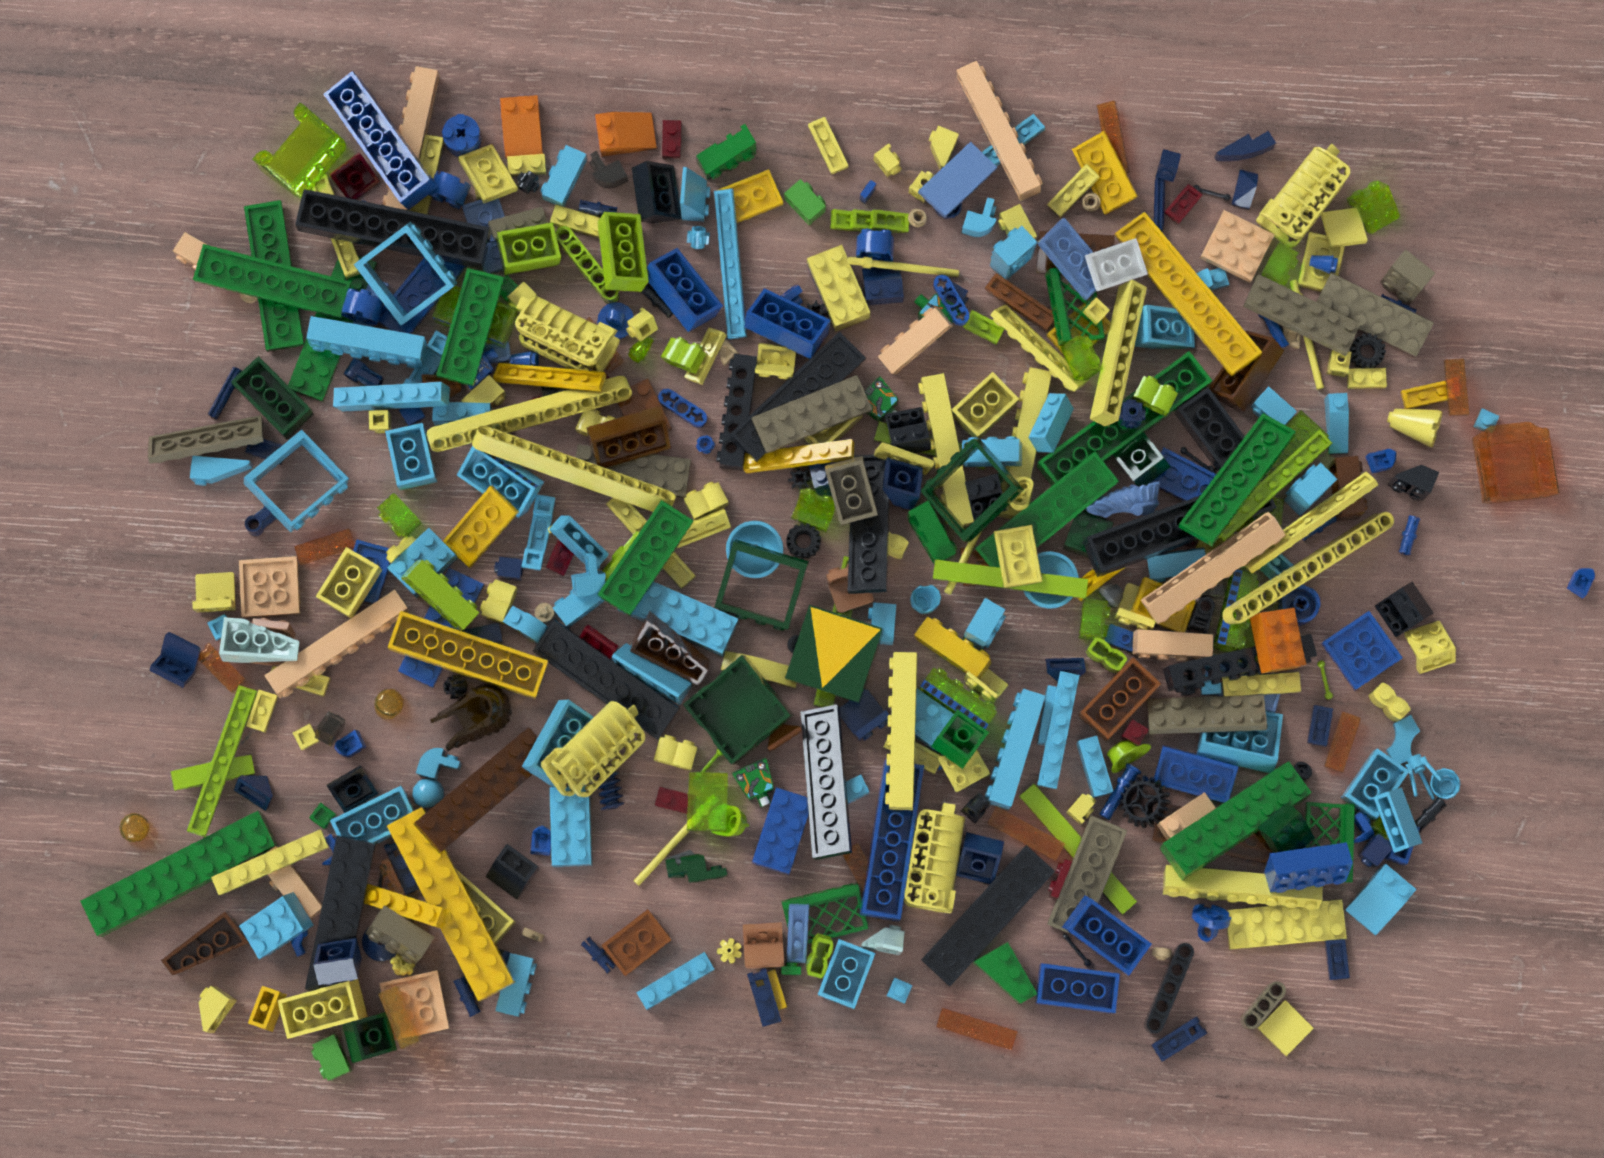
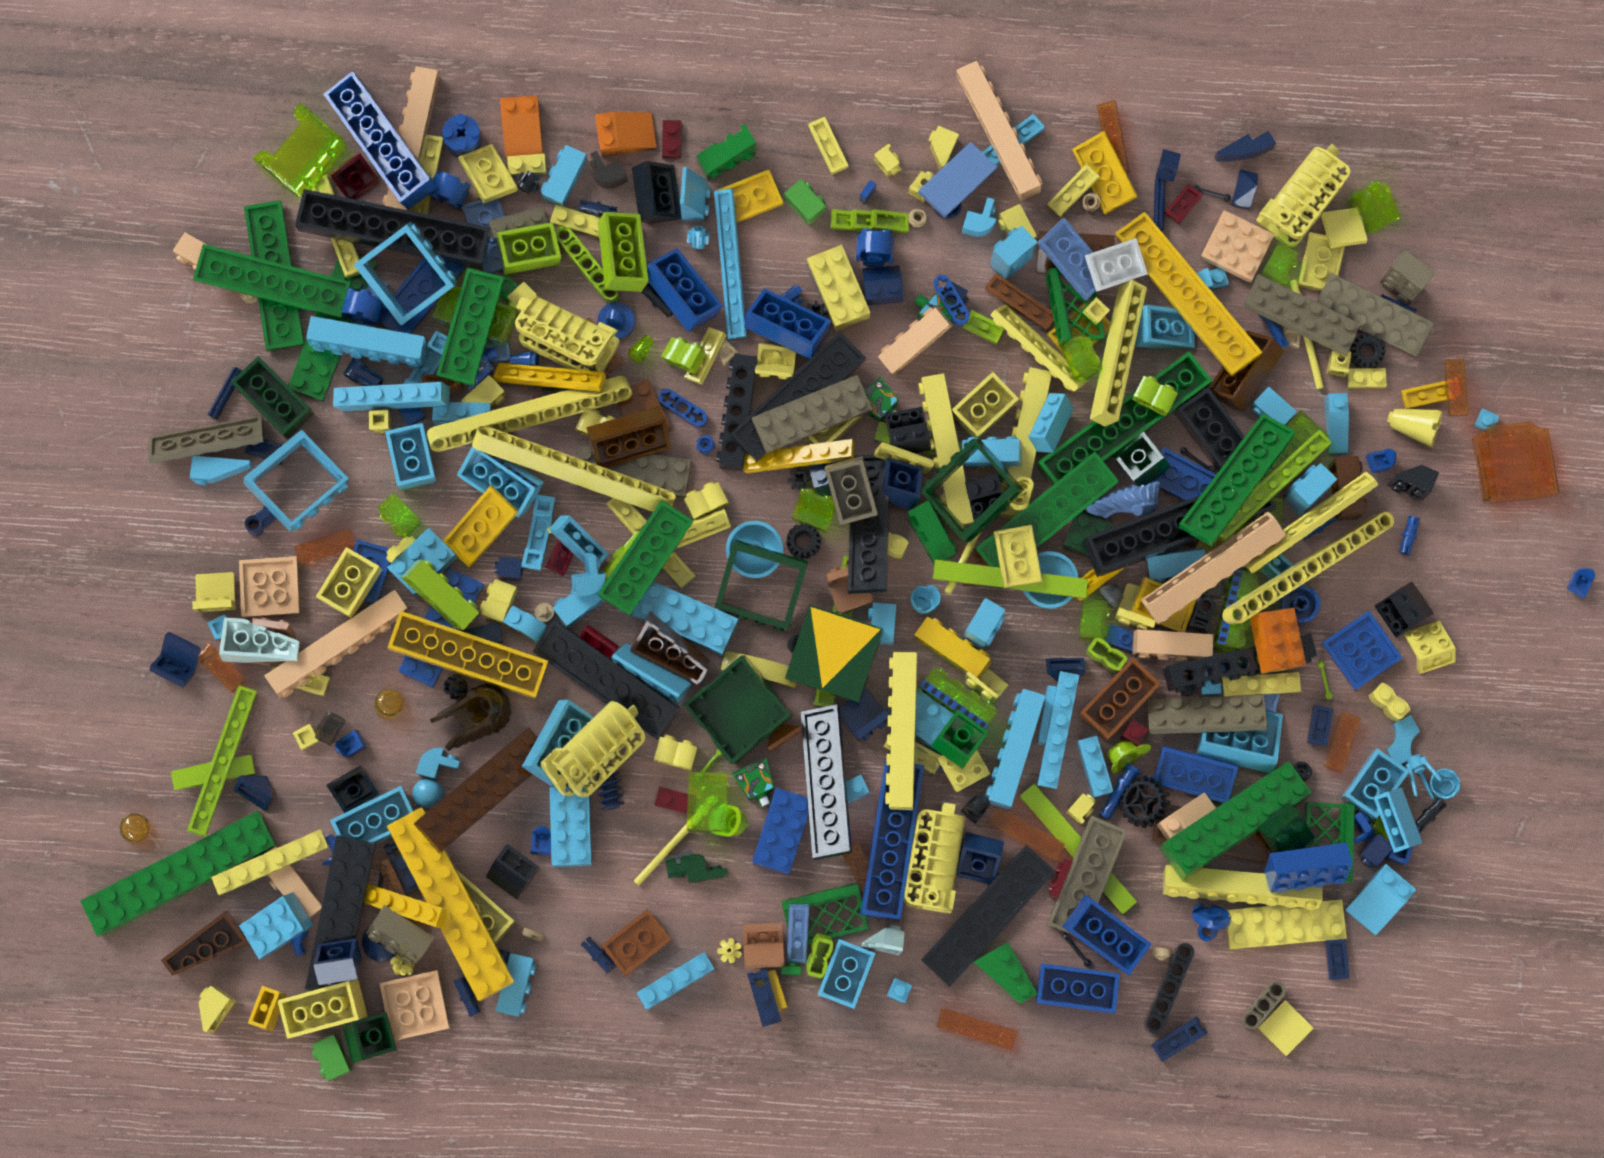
light yellow plate [246,690,278,733] -> none
green tile [309,802,337,830] -> none
clear yellow brick [378,986,422,1049] -> none
light yellow brick [626,307,658,342] -> none
light yellow bar [848,257,959,277] -> none
dark blue brick [1119,400,1145,428] -> none
blue cone [1309,255,1338,274] -> none

